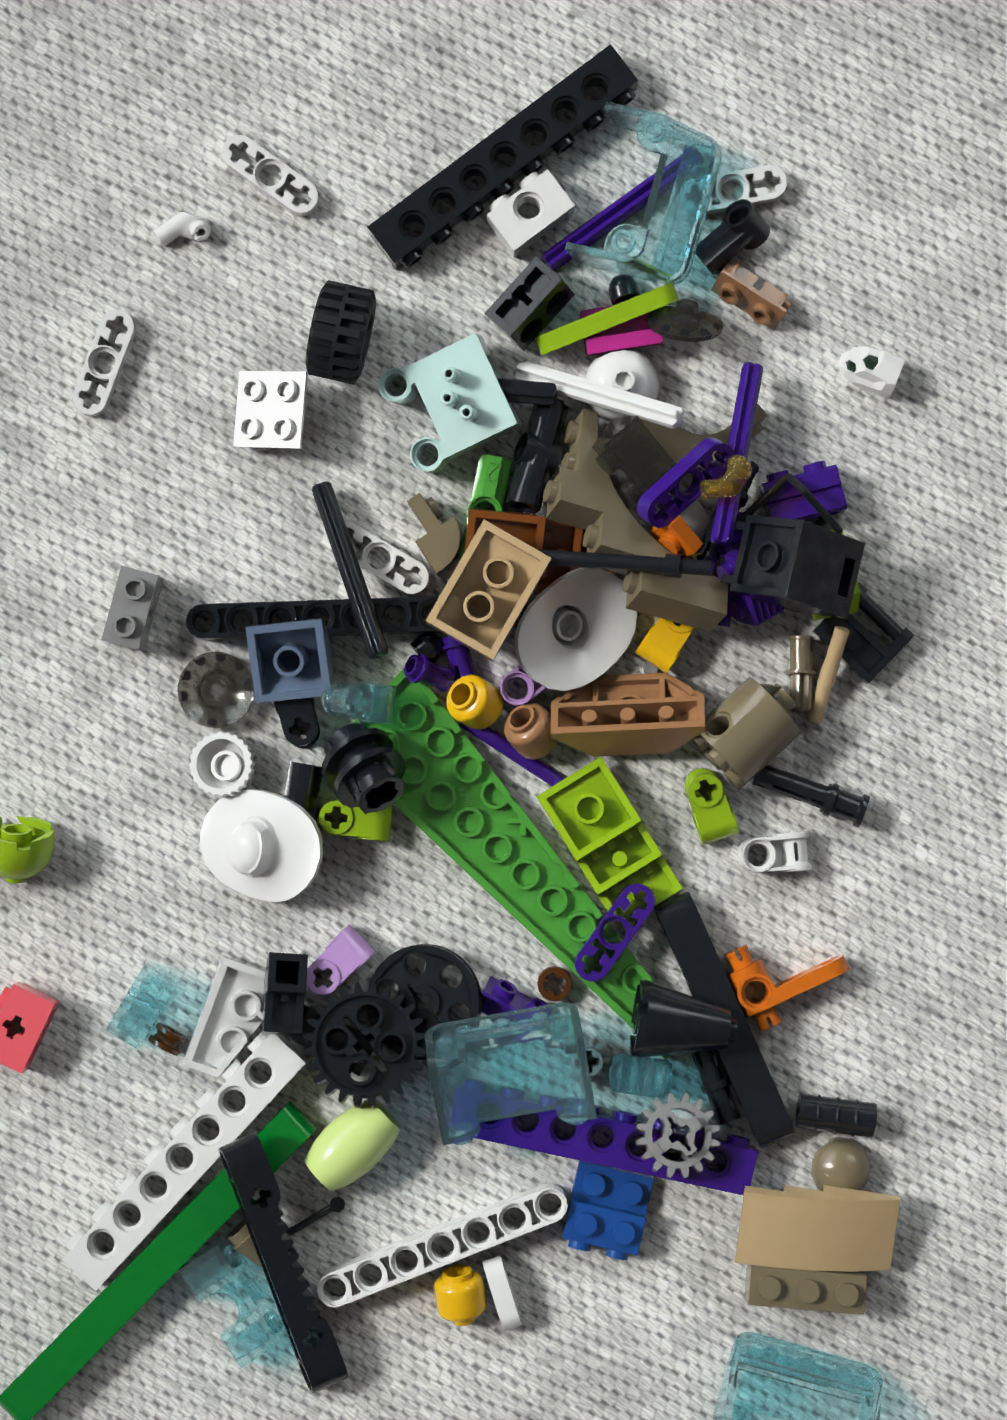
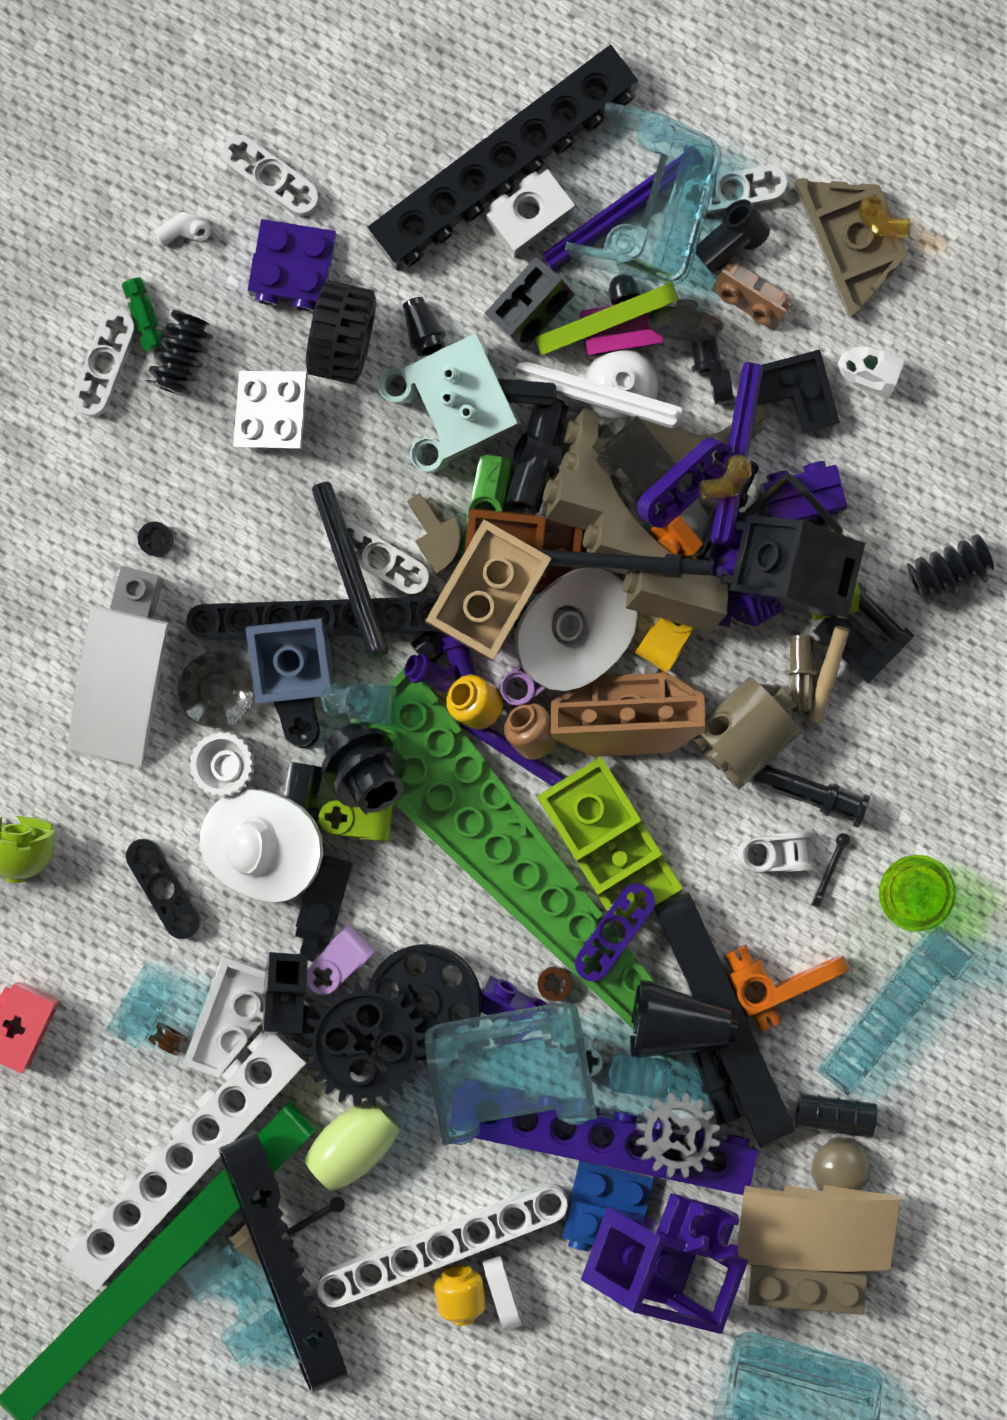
lime piece [684,767,739,845] -> none
none -> white slope [67,605,169,767]
none -> green axle [122,277,163,352]
none -> black beam [126,839,201,939]
none -> black bush [137,521,173,557]
none -> black piece [144,310,214,396]
none -> dark purple plate [247,219,336,312]
none -> black hinge [295,855,353,962]
none -> black cone [402,297,446,357]
none -> dark purple piece [581,1193,749,1334]
none -> black connector [686,329,734,405]
none -> black plate [757,349,840,434]
none -> dark tan wing [794,178,908,318]
none -> black hinge [811,833,851,908]
none -> clear light blue beam [817,925,976,1096]
none -> clear yellow arm [858,196,910,237]
none -> clear neon green cone [879,855,956,932]
none -> black piece [907,534,994,606]

